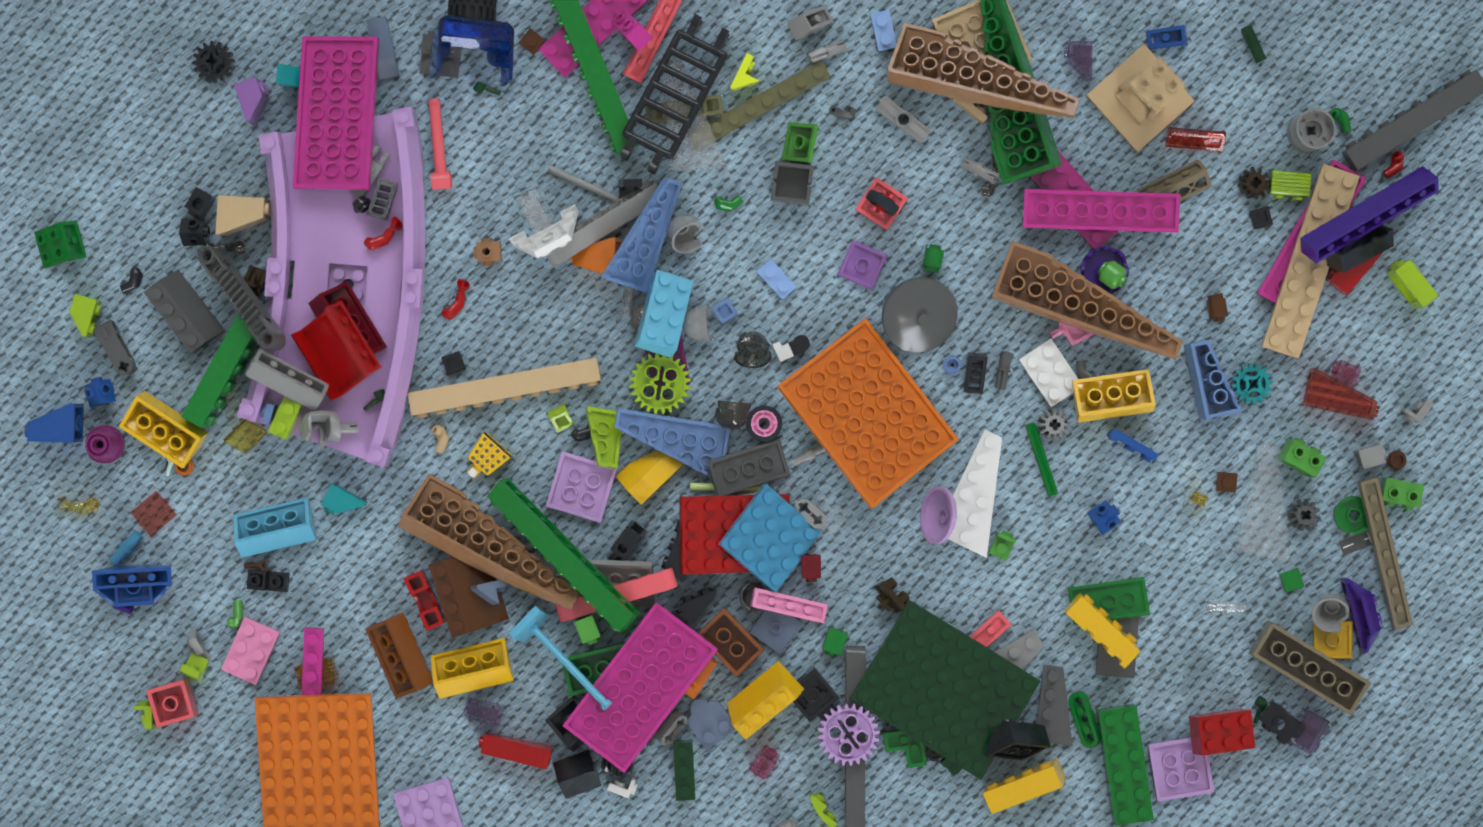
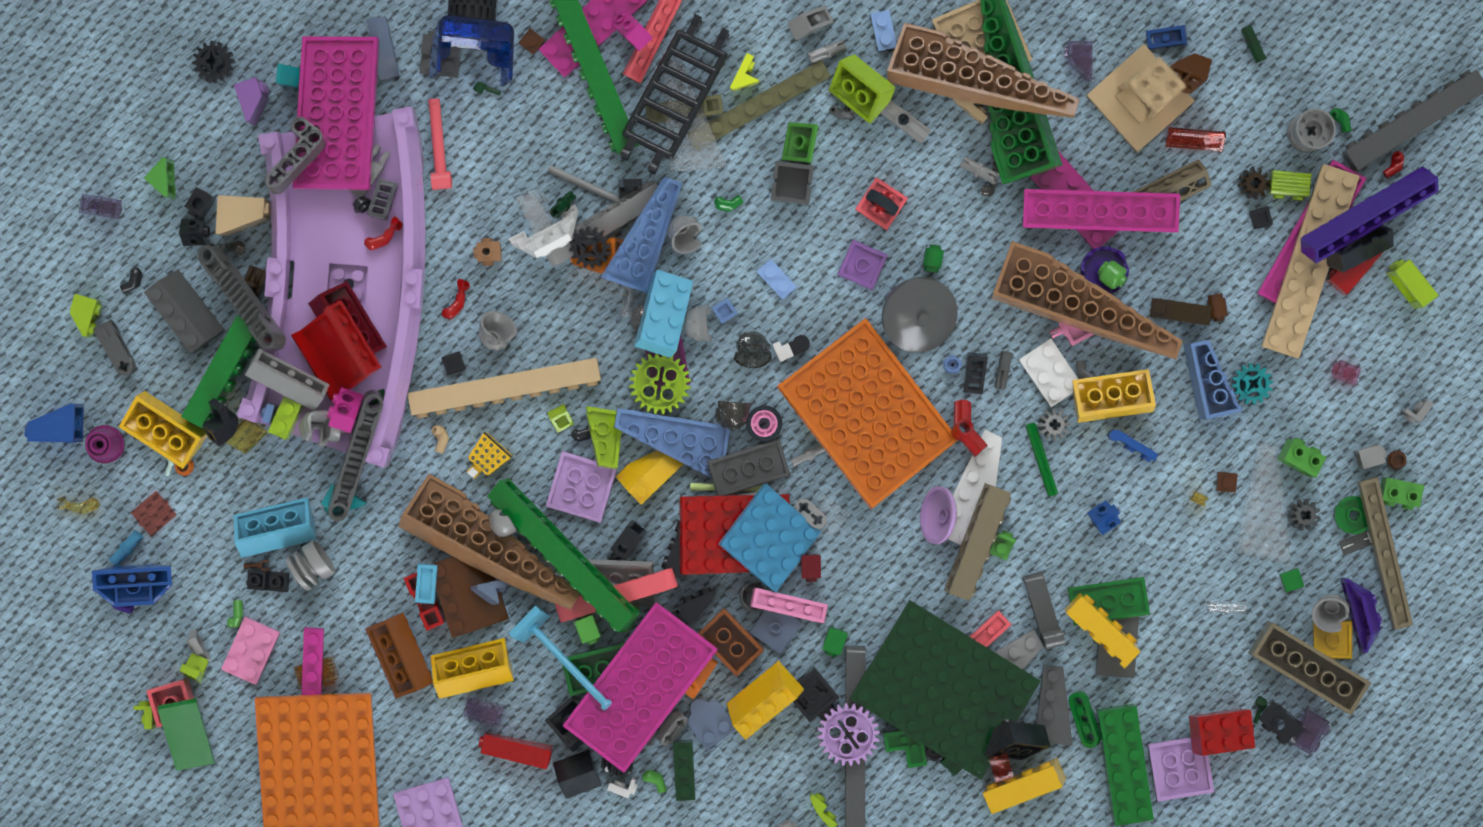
green bracket [34,220,87,269] -> none
blue brick [84,377,116,408] -> none
clear pink bracket [748,745,780,780] -> none
dark brown hips [874,577,910,613] -> none
clear red slope [1302,368,1379,420] -> none
none -> clear purple slope [79,194,122,219]
none -> bright green slope [144,157,176,199]
none -> green tile [157,698,215,771]
none -> black brick [202,398,239,447]
none -> dark grey beam [265,117,326,194]
none -> light grey wheel [285,540,336,591]
none -> dark pink brick [327,387,364,433]
none -> dark grey gear [328,390,383,521]
none -> medium azure tile [415,563,438,604]
none -> light grey helmet [478,311,517,351]
none -> light grey hair [489,509,516,537]
none -> dark green axle [550,191,576,218]
none -> black gear [569,226,612,269]
none -> bright green arm [642,770,667,794]
none -> lime slope [828,54,896,124]
none -> dark tan brick [944,483,1011,601]
none -> red piece [951,399,988,457]
none -> clear red bracket [989,753,1014,783]
none -> dark grey beam [1023,571,1065,650]
none -> dark brown slope [1149,298,1213,326]
none -> reddish brown slope [1169,53,1212,94]

